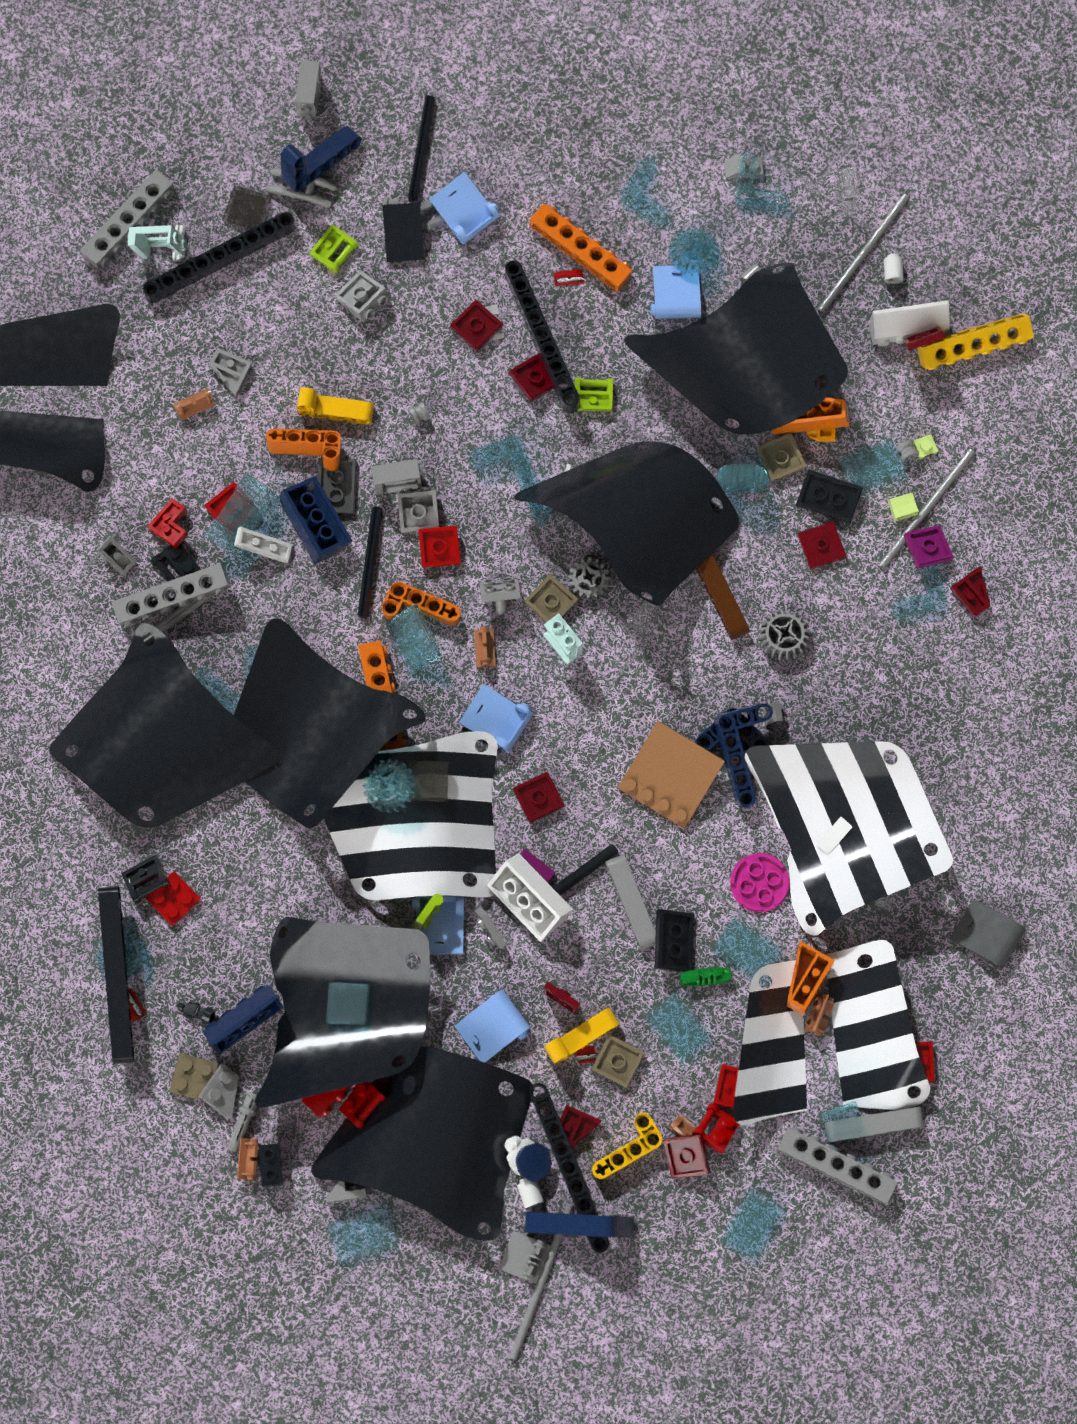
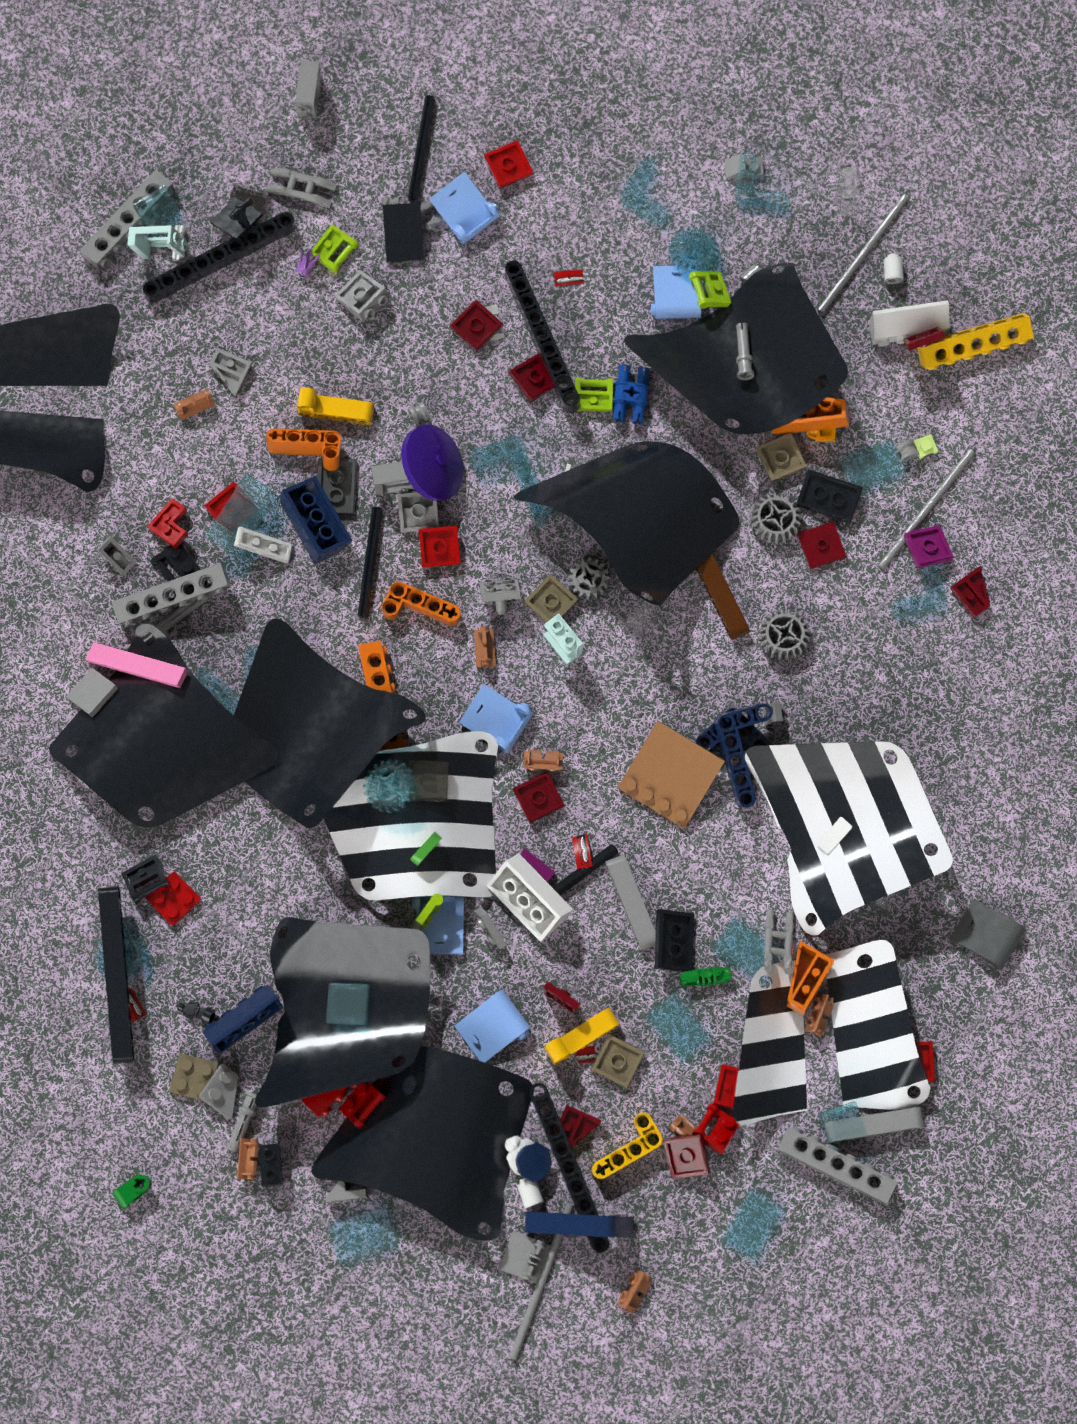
dark blue beam [281,126,362,192] -> none
clear light blue tile [385,604,442,674] -> none
orange brick [529,203,632,293] -> none
clear light blue gear [716,463,769,494] -> none
dark pink tile [730,853,790,912] -> none
yellowish green piece [888,493,919,522] -> none
none -> light grey tile [66,668,118,718]
none -> bright pink tile [86,642,188,688]
none -> green piece [111,1174,151,1210]
none -> clear light blue tile [133,185,183,238]
none -> black plate [210,197,263,240]
none -> medium lavender piece [296,248,320,277]
none -> dark purple dish [401,424,464,501]
none -> bright green beam [410,832,442,866]
none -> red plate [484,140,533,189]
none -> nougat hinge [523,750,563,771]
none -> sticker [572,834,592,869]
none -> blue pin [613,364,650,425]
none -> nougat hinge [617,1270,652,1314]
none -> lime plate [689,271,731,309]
none -> light grey pin [736,323,754,380]
none -> light grey gear [750,492,802,544]
none -> light grey piece [764,910,794,975]

